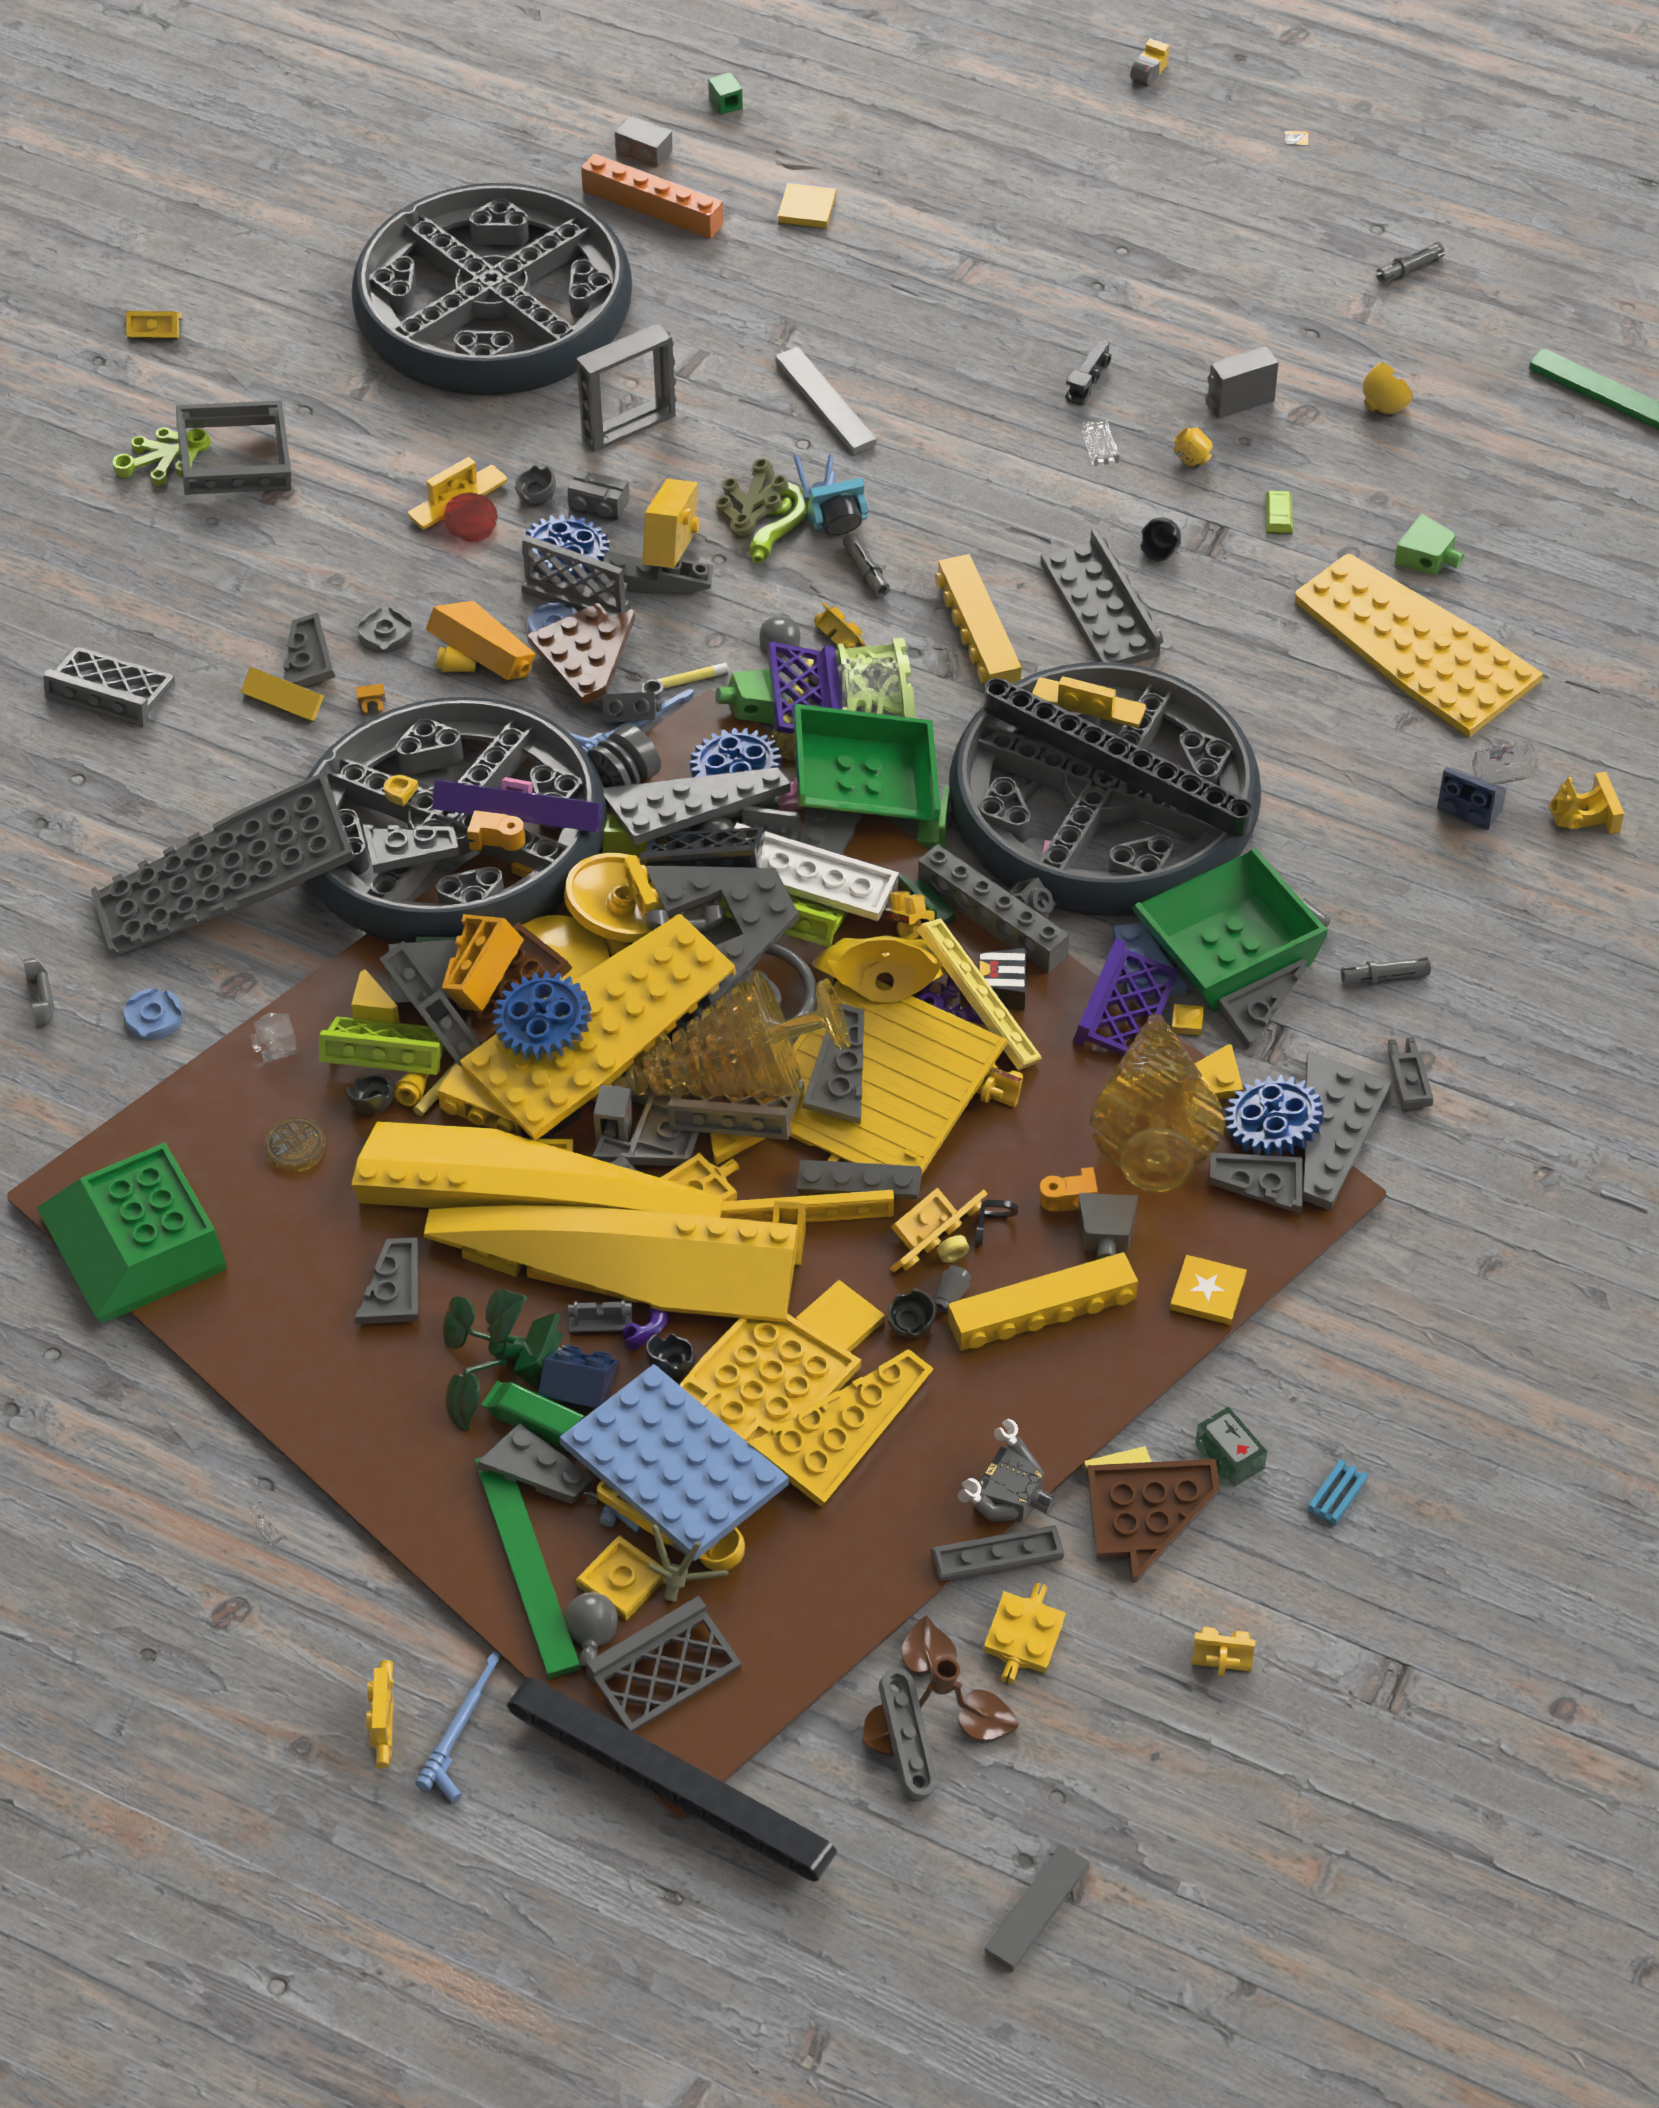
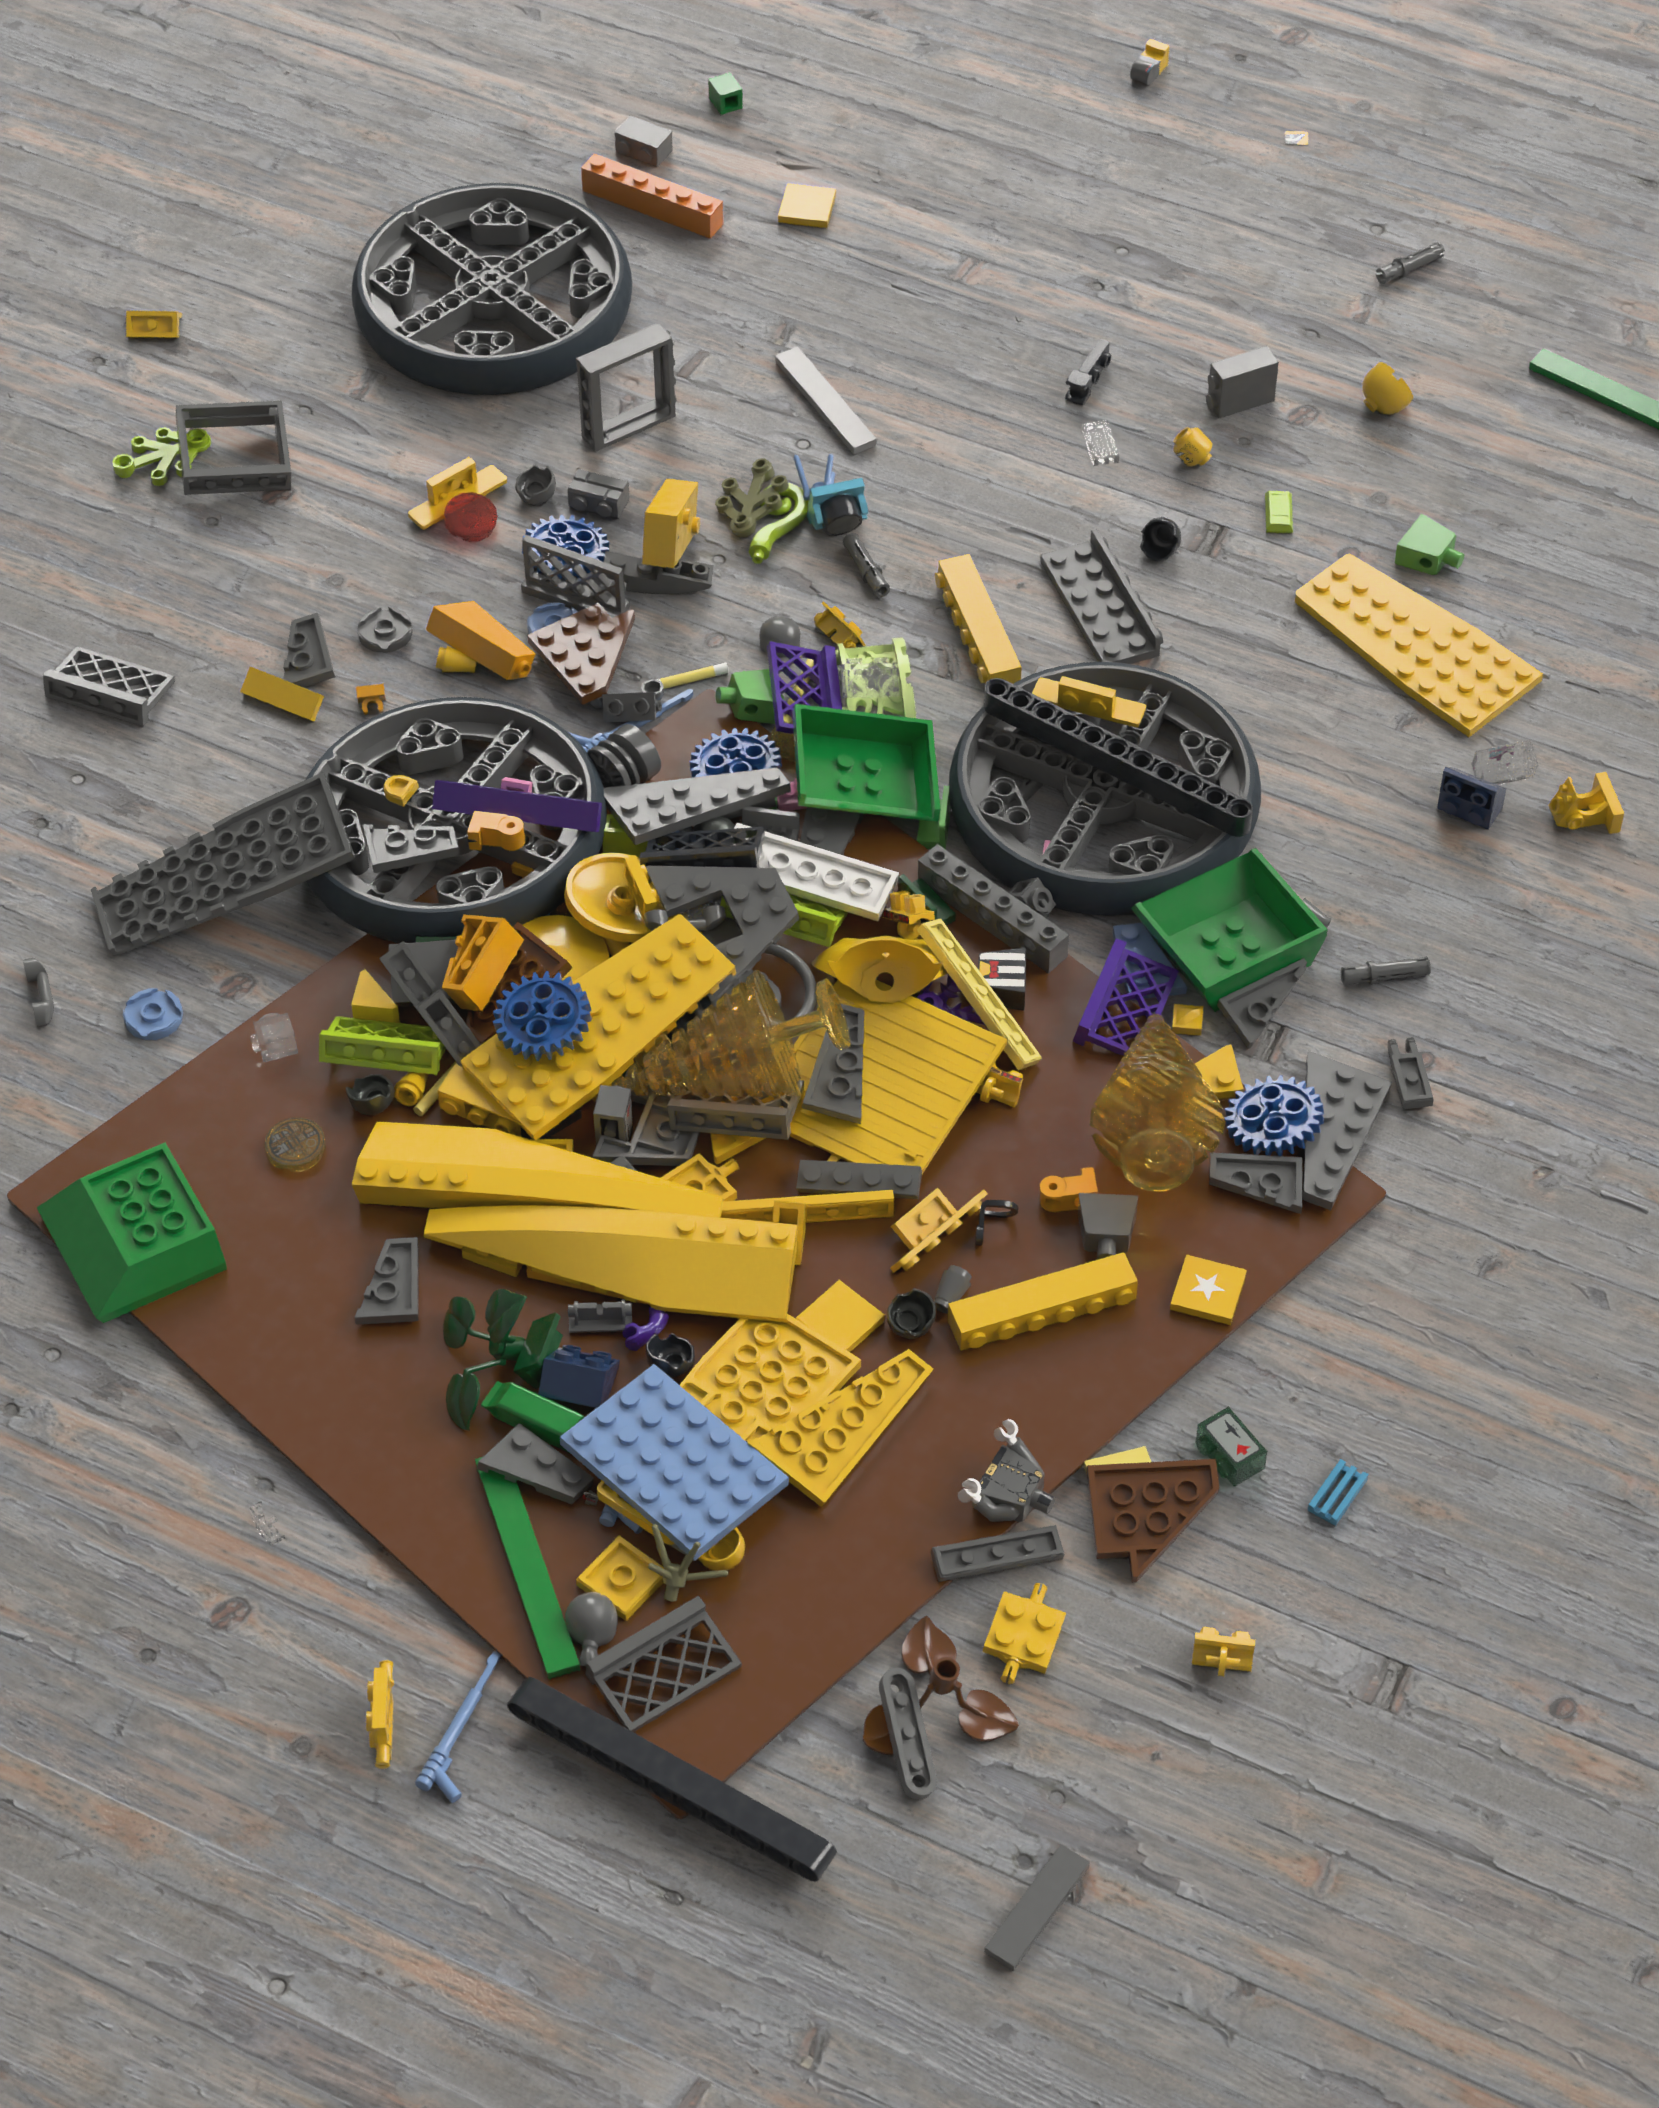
light yellow tile [937,1235,969,1263] -> none

